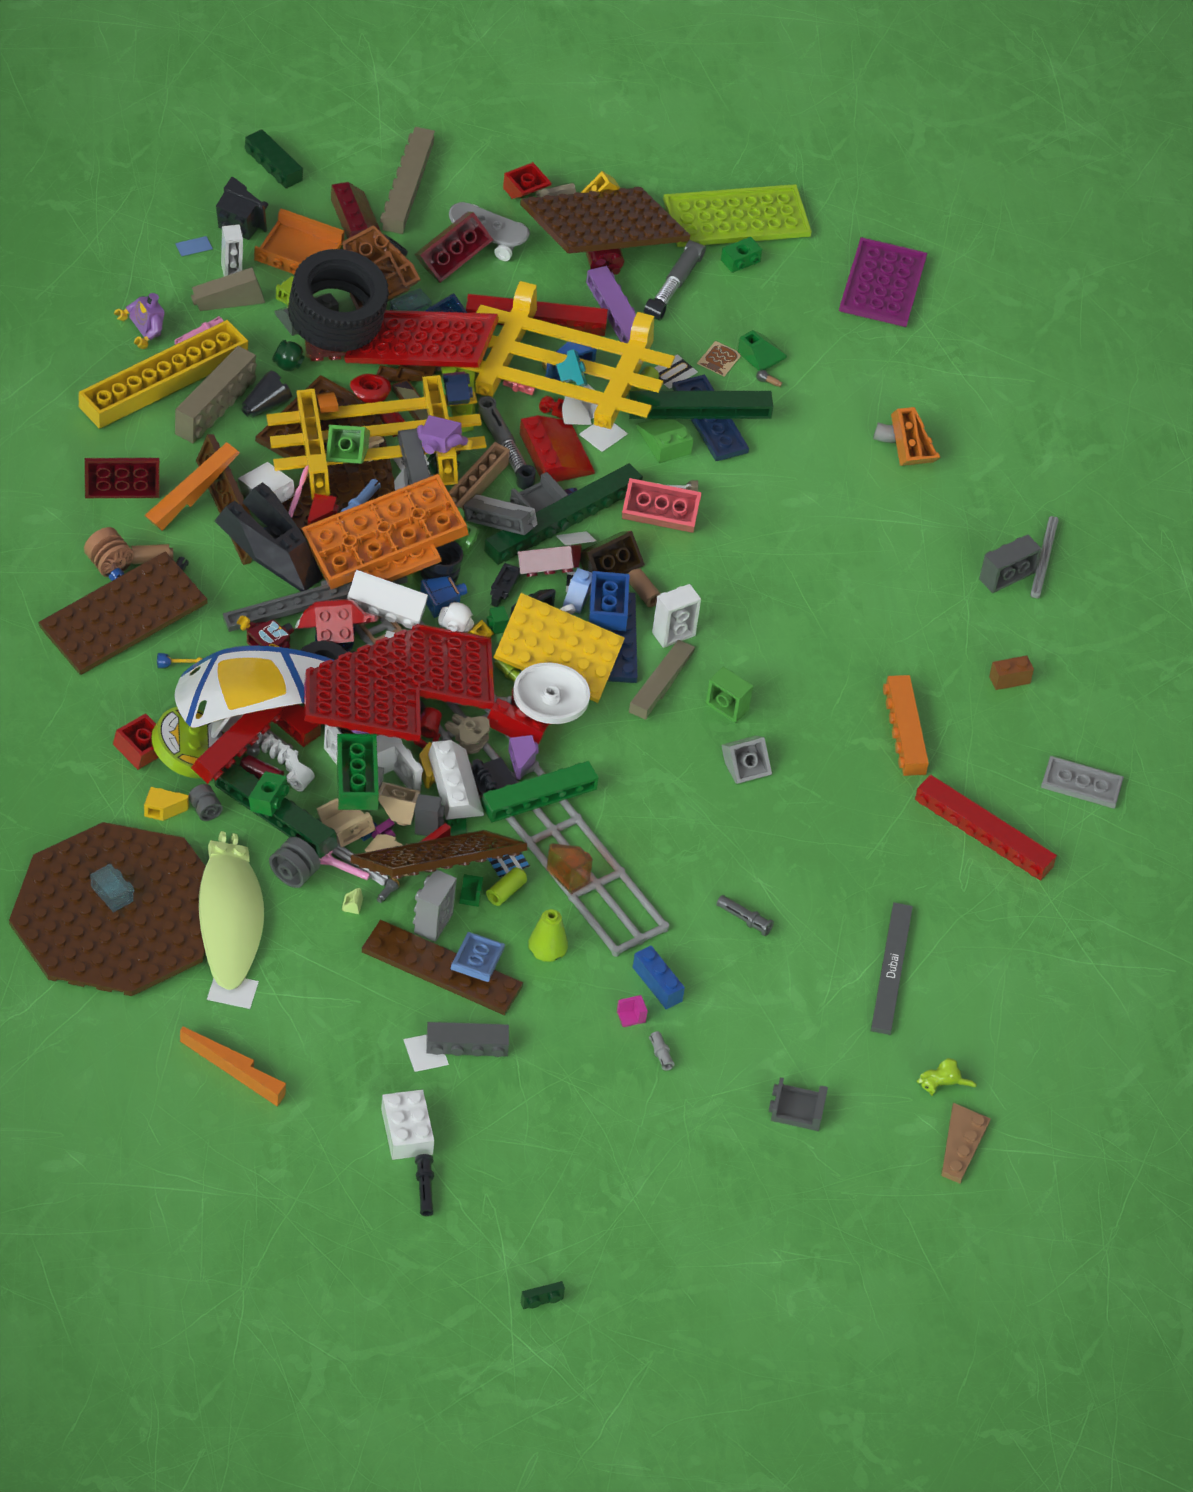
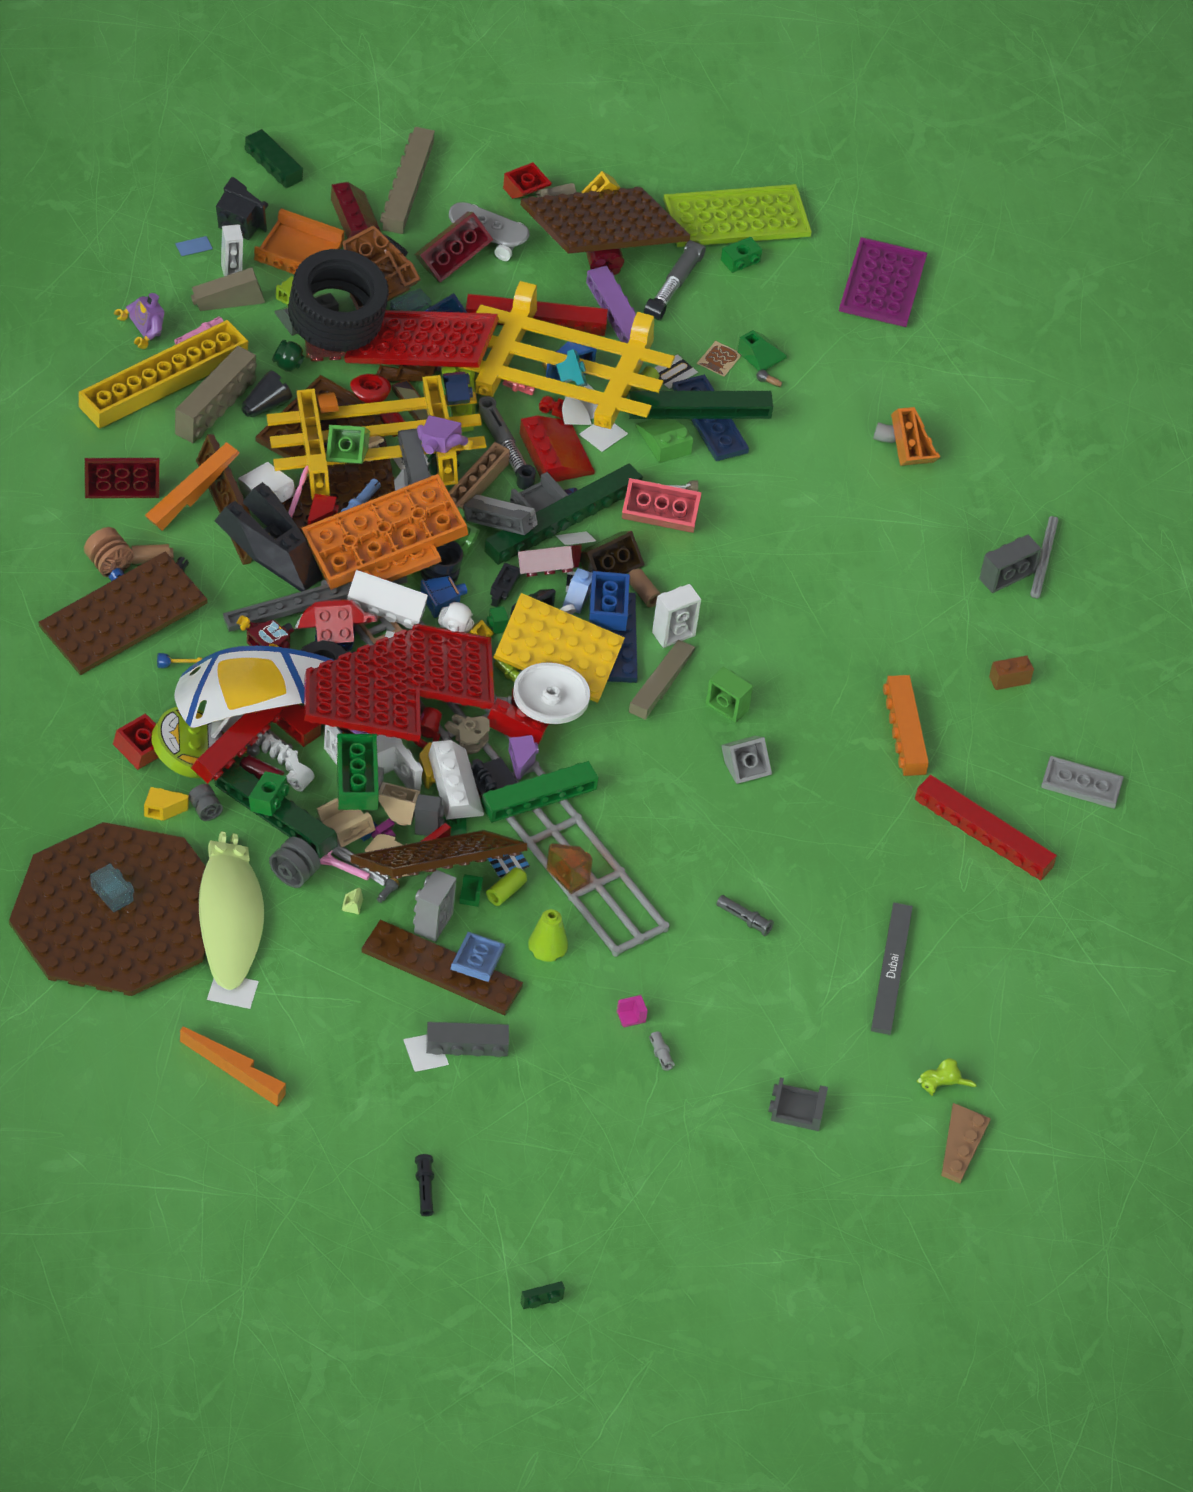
white brick [381,1090,434,1160] -> none
blue brick [633,946,685,1009] -> none

